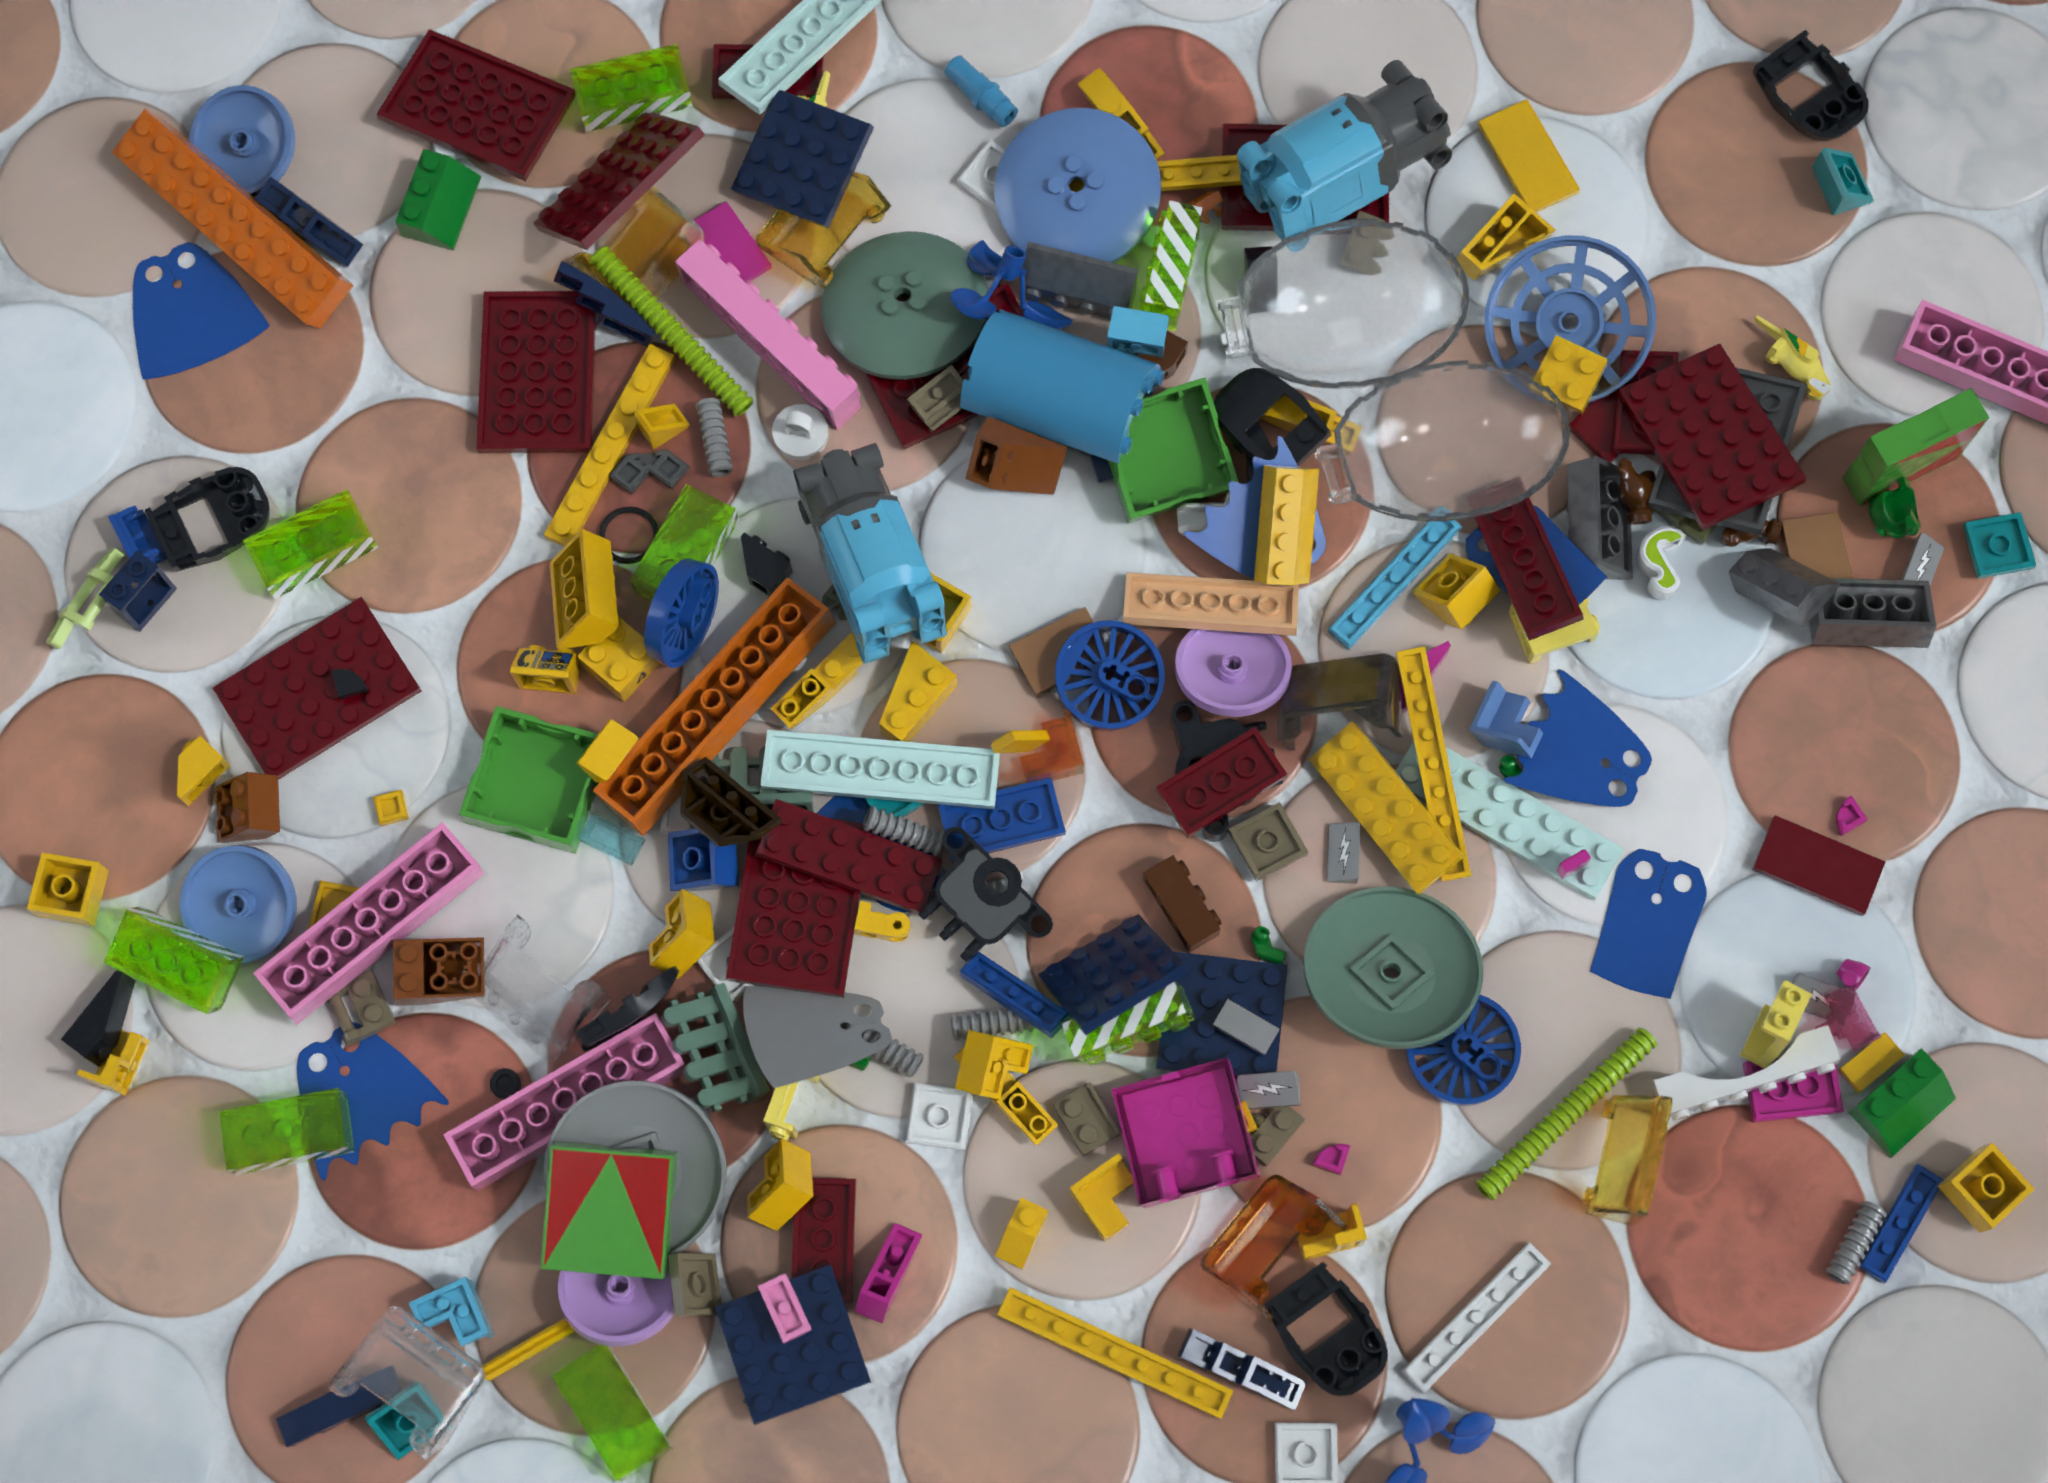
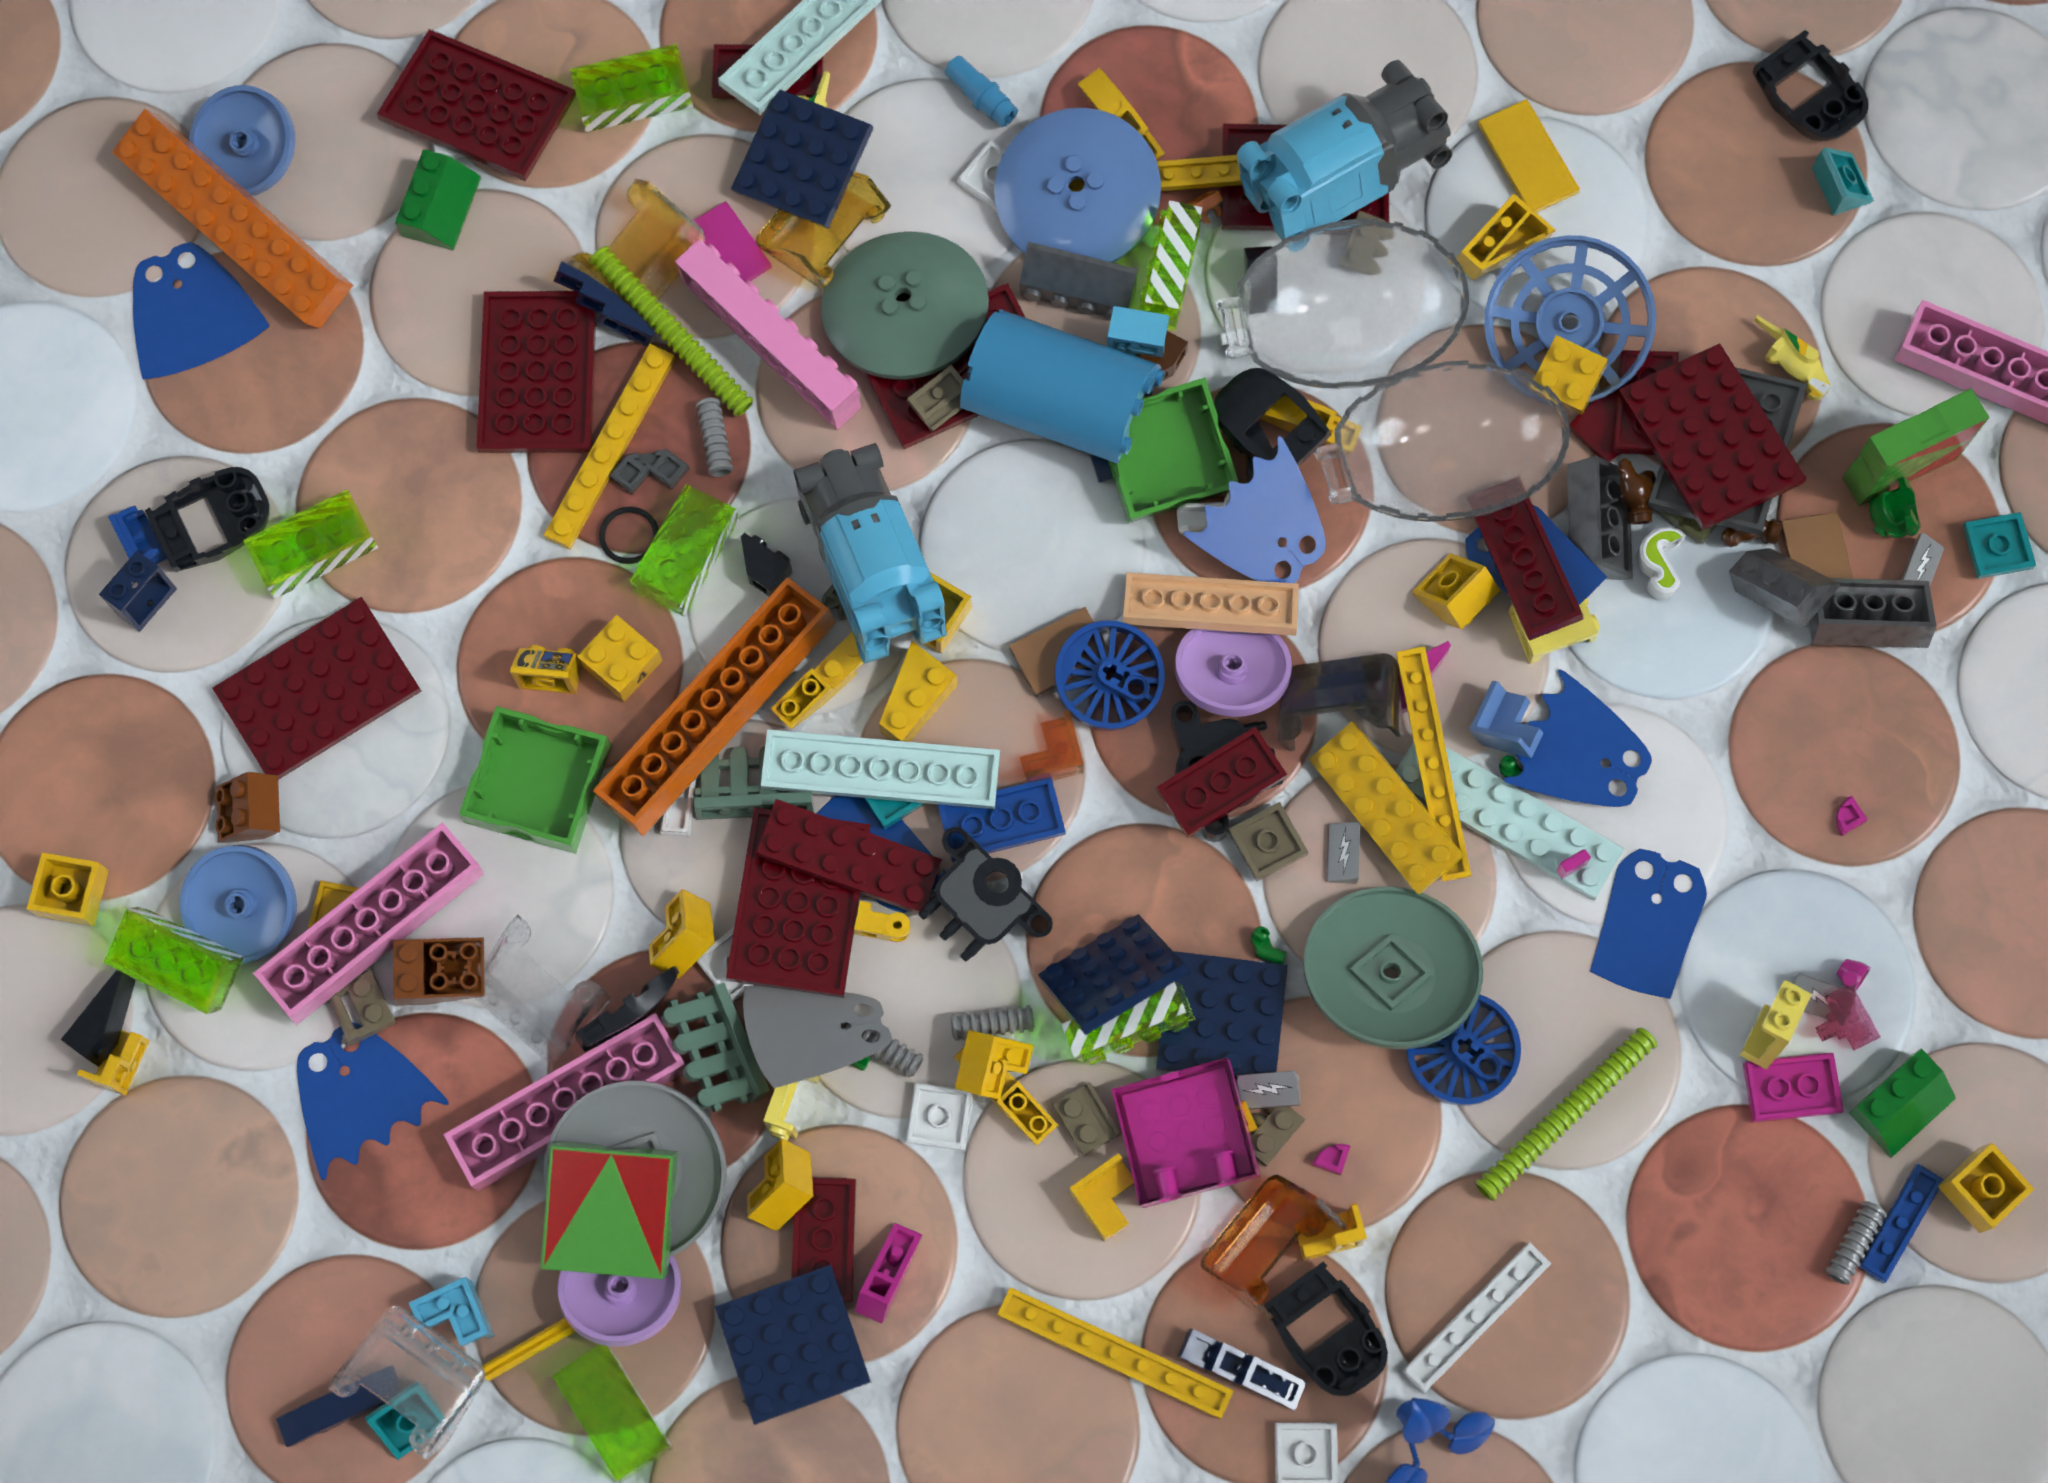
yellowish green bar [46,548,125,649] -> none
yellow slope [177,735,231,807] -> none
clear neon green brick [219,1088,355,1175] -> none
dark blue slope [255,177,364,267] -> none
black tile [331,669,369,700] -> none
yellow tile [373,790,410,827] -> none
black tile [490,1068,521,1100] -> none
dark red plate [533,112,705,250] -> none
yellow slope [549,529,619,649] -> none
yellow slope [576,719,639,783] -> none
clear light blue tile [579,813,645,866] -> none
yellow slope [634,403,690,449] -> none
blue piece [644,558,719,668] -> none
blue slope [668,828,739,891] -> none
dark tan plate [668,1253,722,1317] -> none
dark brown wedge [680,756,782,847] -> none
bright pink plate [758,1273,812,1344] -> none
white tile [772,404,829,460] -> none
light grey piece [863,806,944,857] -> none
blue plant [950,240,1073,329] -> none
blue tile [959,952,1071,1039] -> none
dark orange slope [965,416,1068,495] -> none
yellow tile [991,730,1050,753] -> none
yellow slope [995,1197,1049,1270] -> none
reddish brown brick [1143,855,1222,953] -> none
light grey tile [1213,999,1280,1056] -> none
yellow slope [1254,465,1319,585] -> none
medium azure tile [1328,508,1462,650] -> none
clear yellow windscreen [1582,1095,1673,1226] -> none
white arch [1652,1025,1841,1121] -> none
dark red tile [1752,815,1886,916] -> none
yellow tile [1838,1032,1905,1093] -> none

